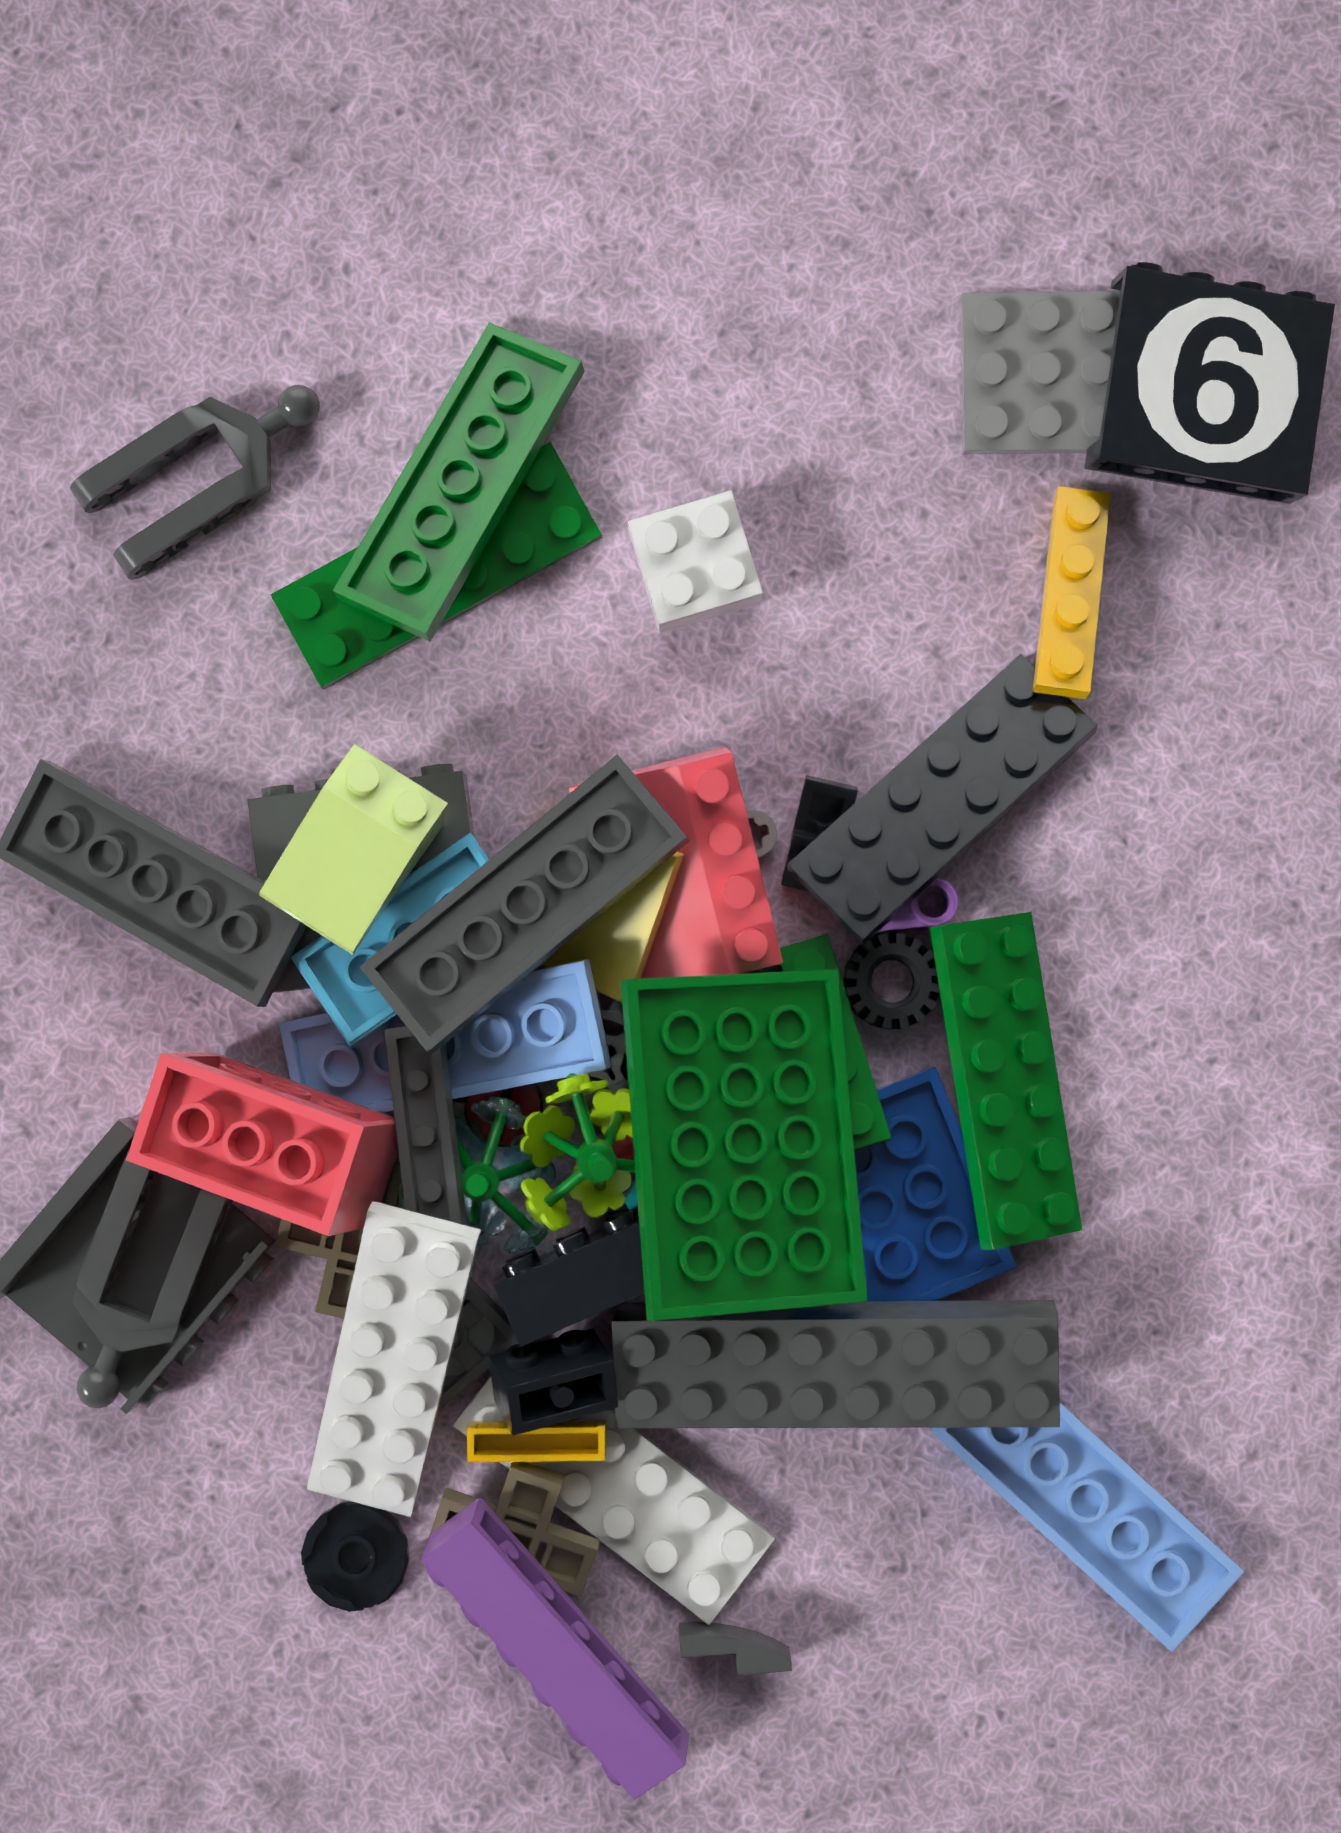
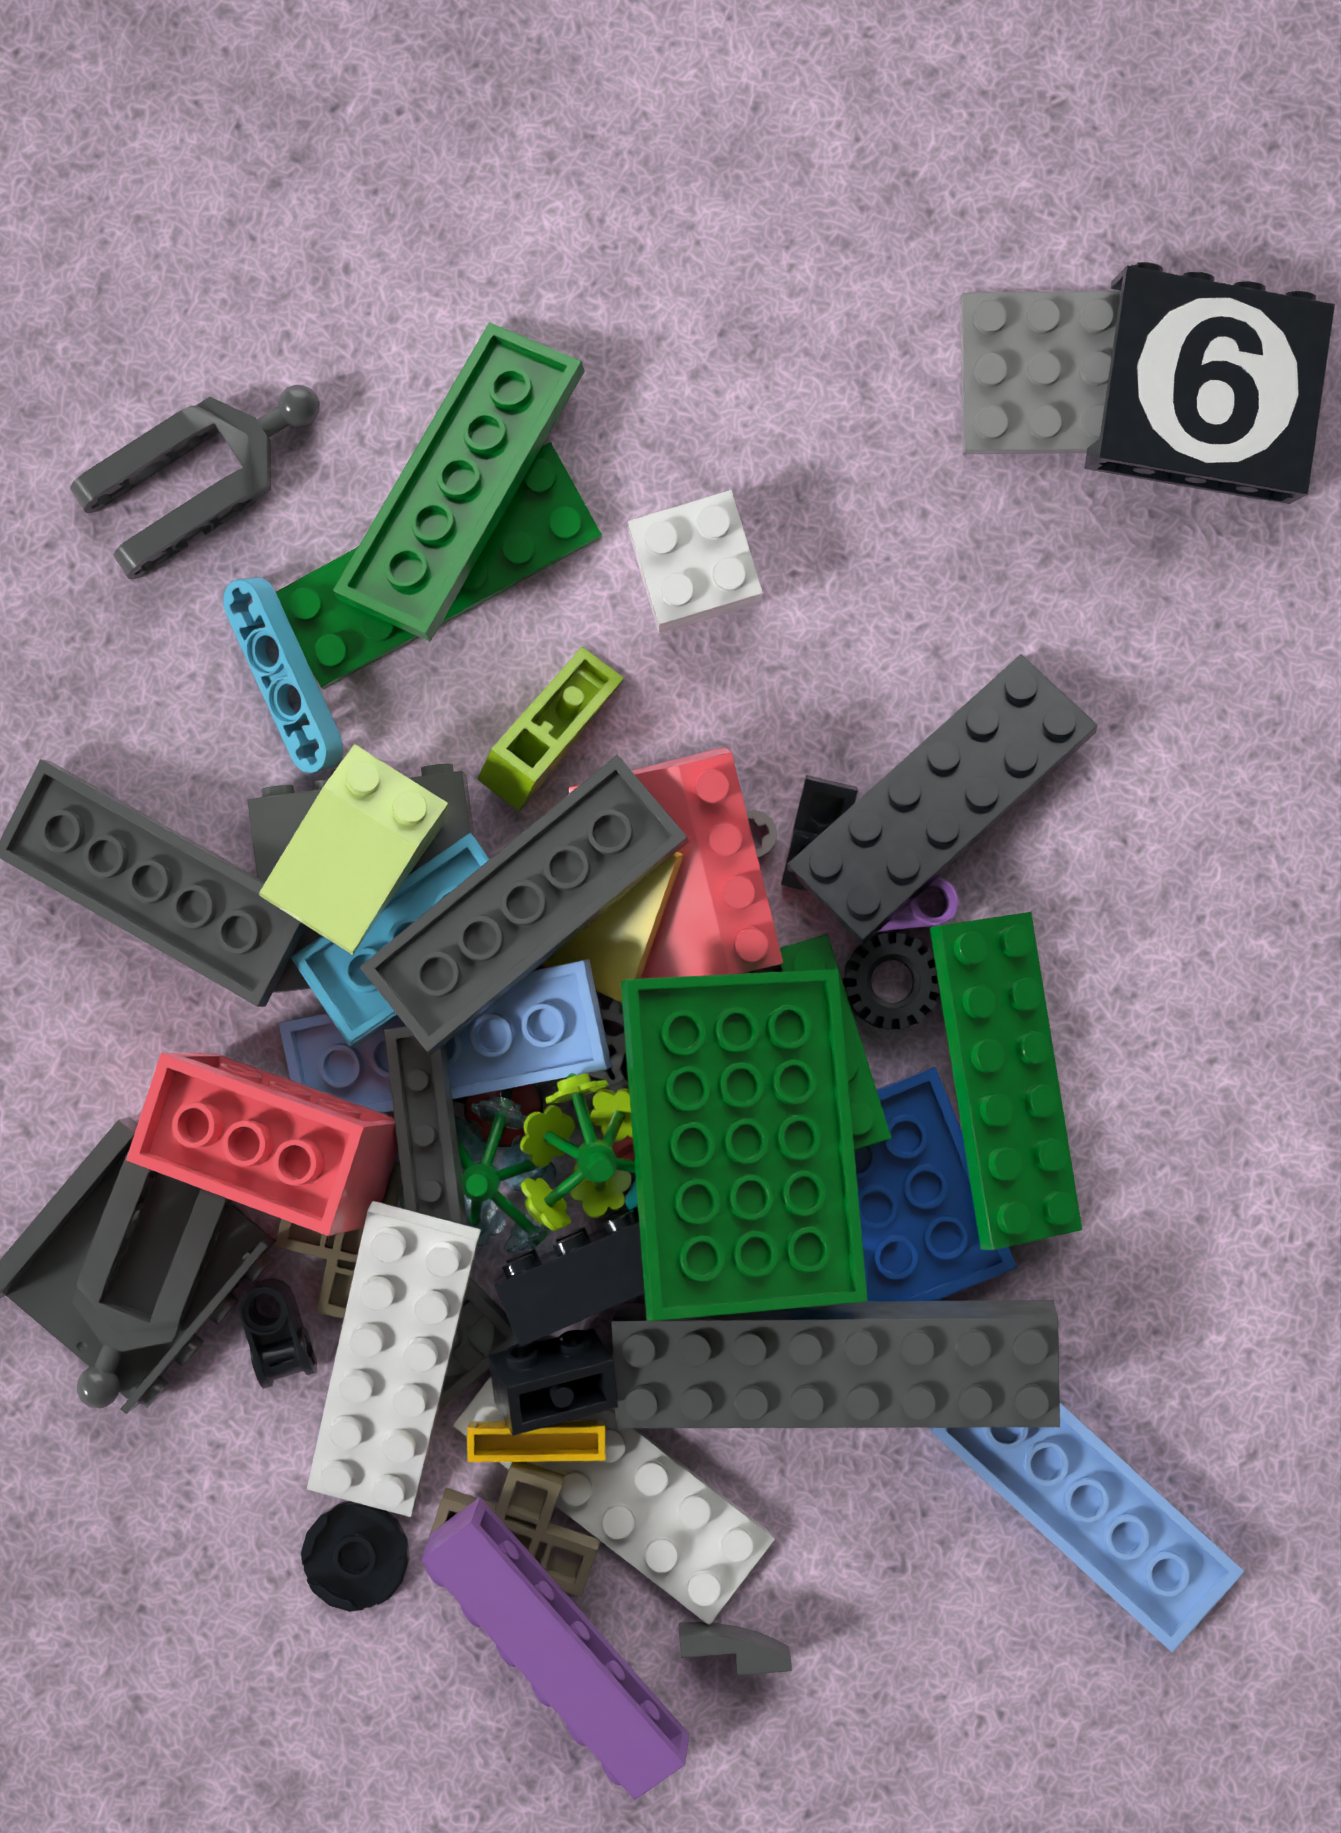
yellow plate [1032,486,1111,700] -> none
none -> medium azure beam [223,577,343,773]
none -> black piece [239,1278,317,1389]
none -> lime slope [477,646,624,812]

